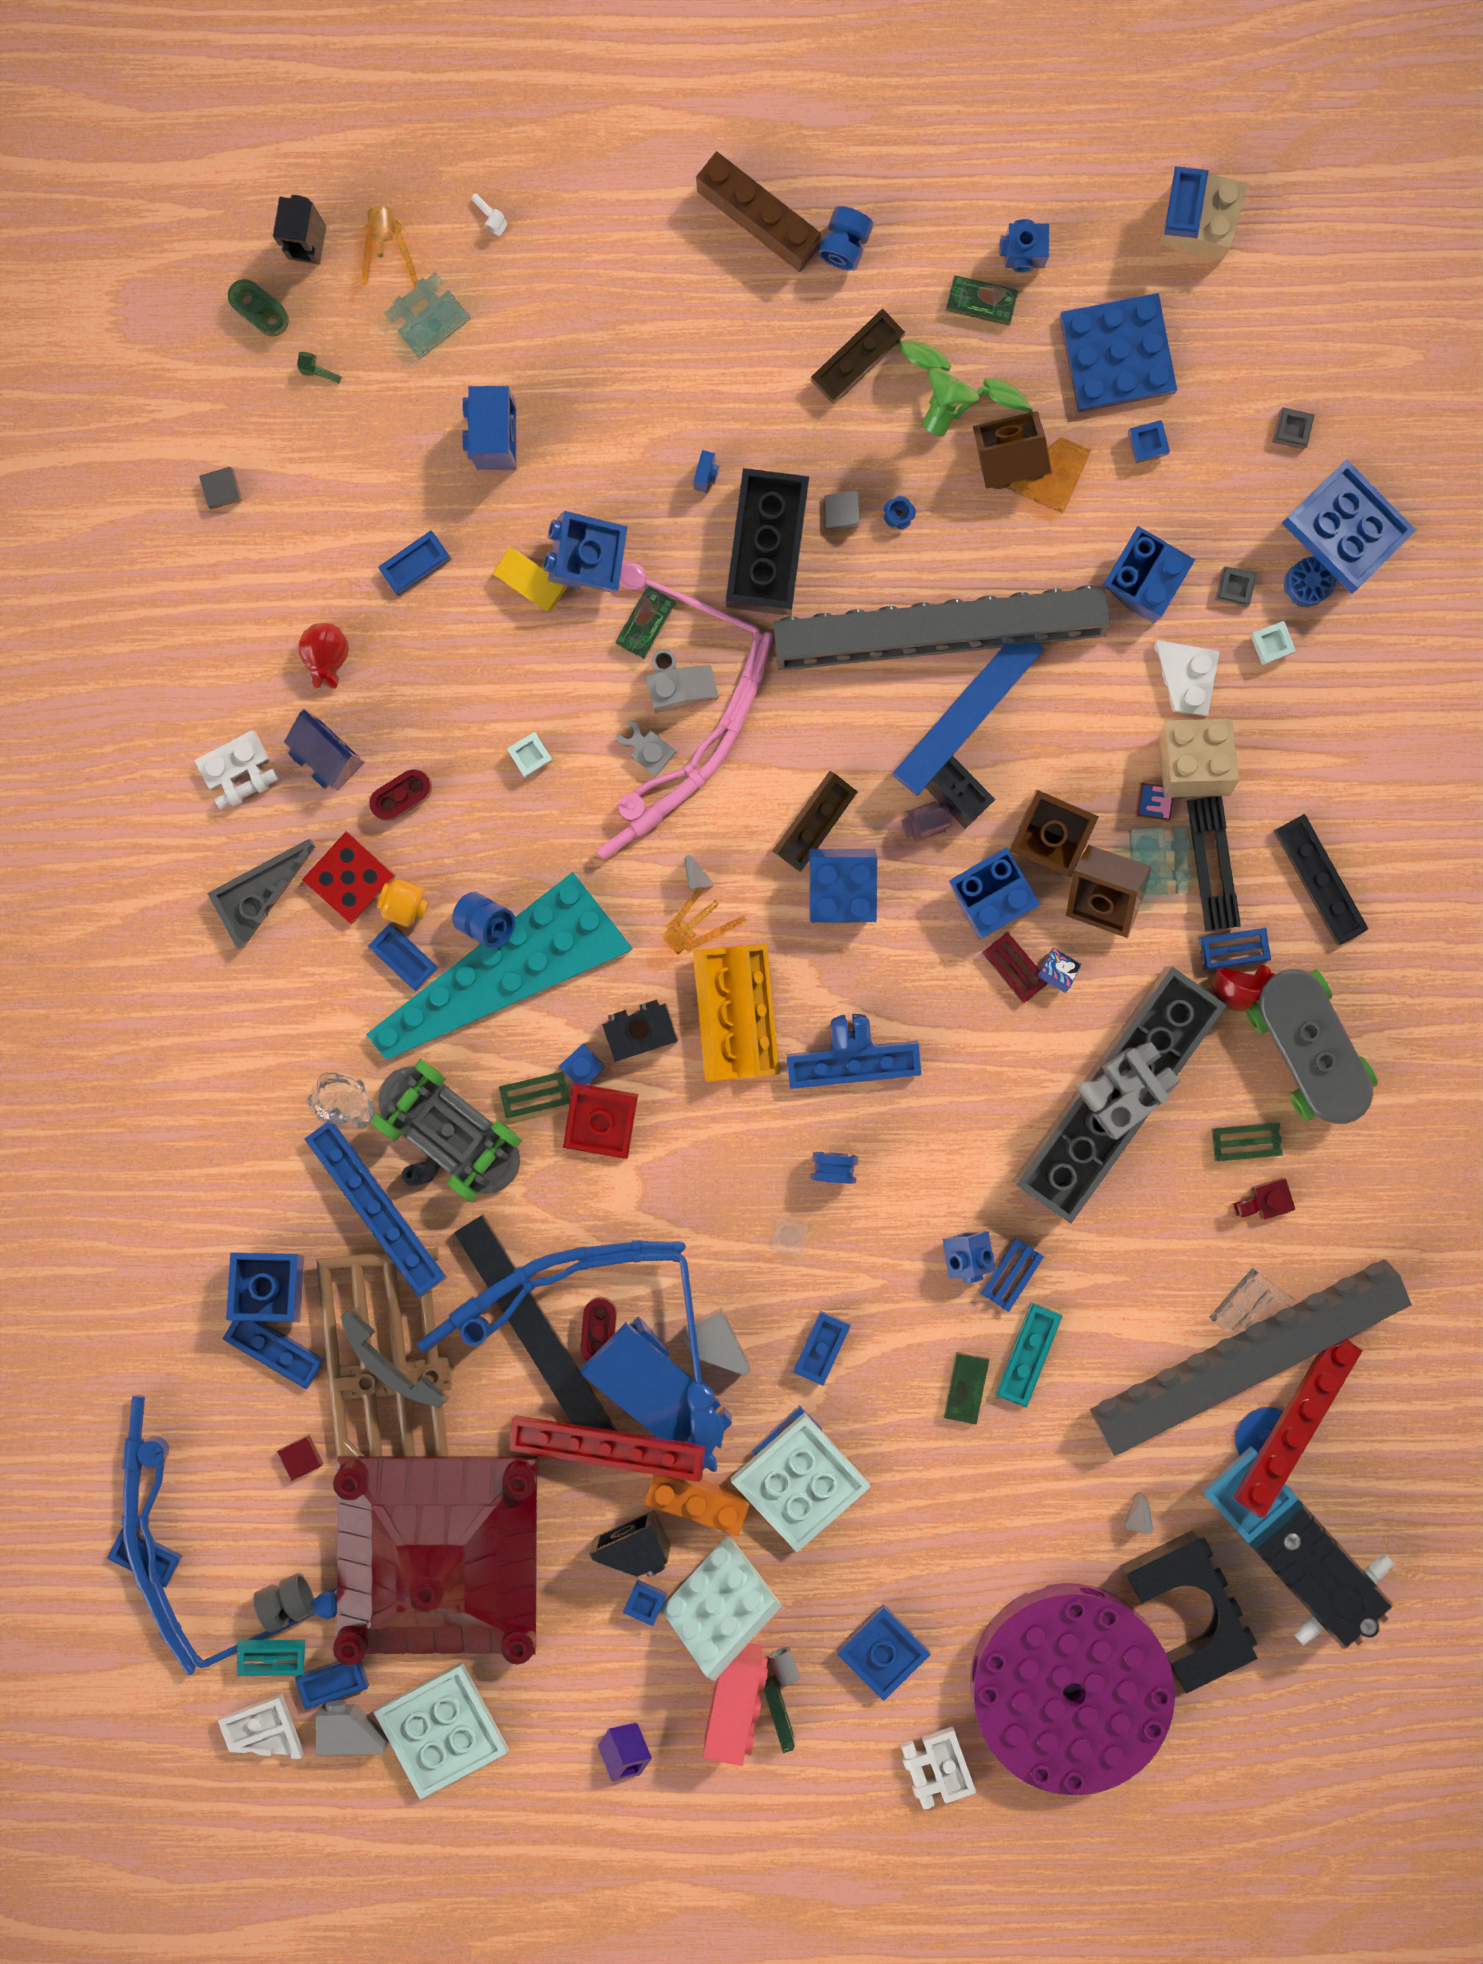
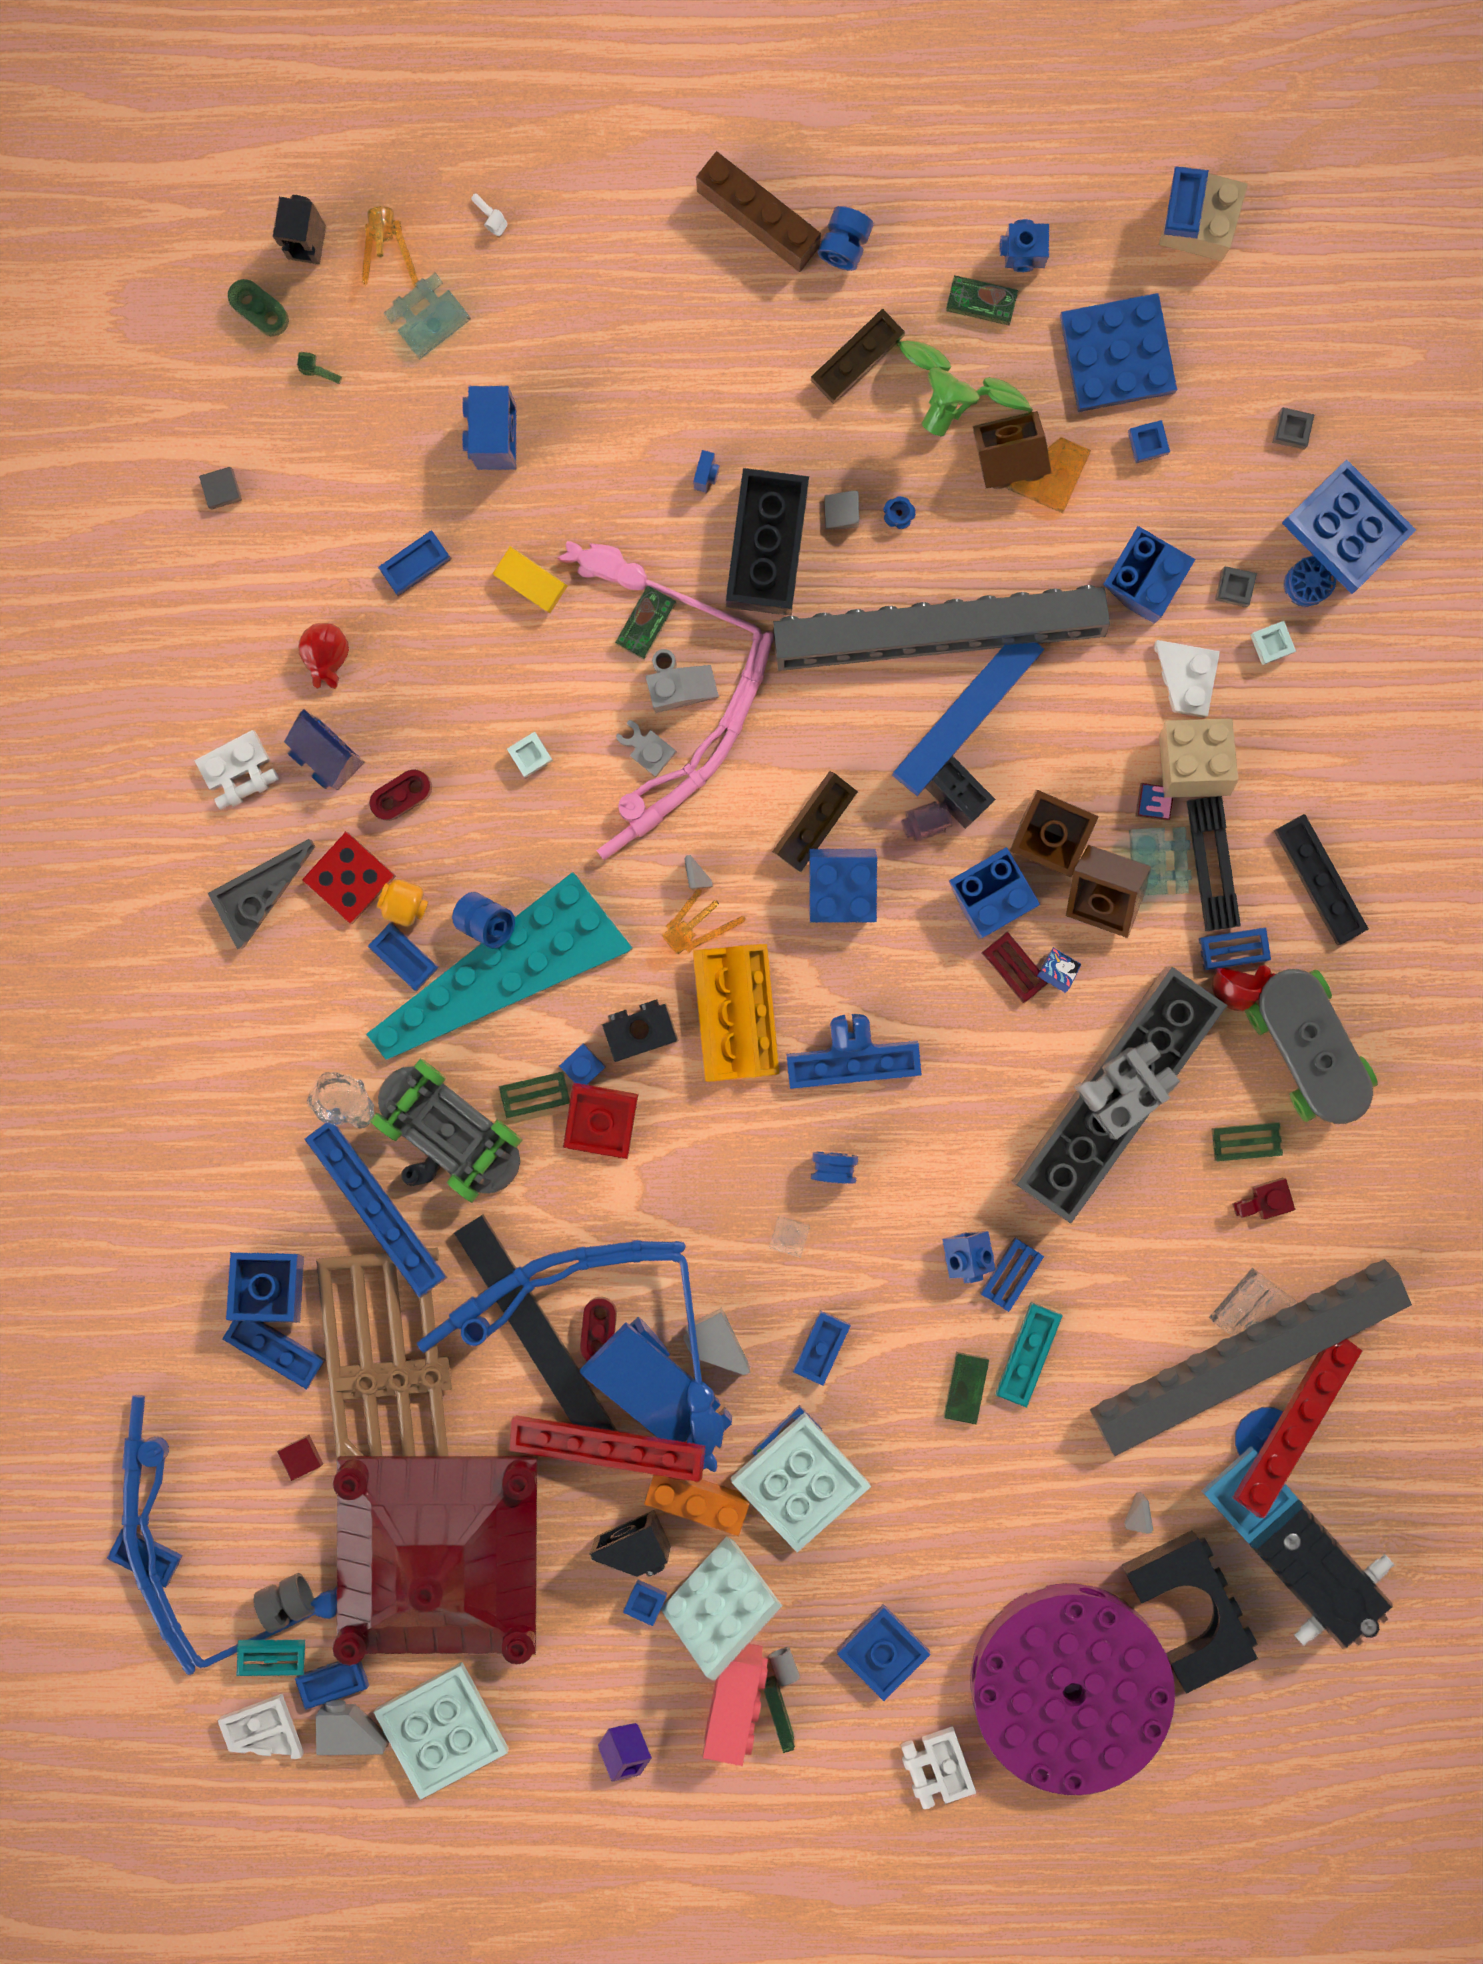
dark grey slope [341,1309,449,1407] -> none
blue plate [543,511,628,593] -> none

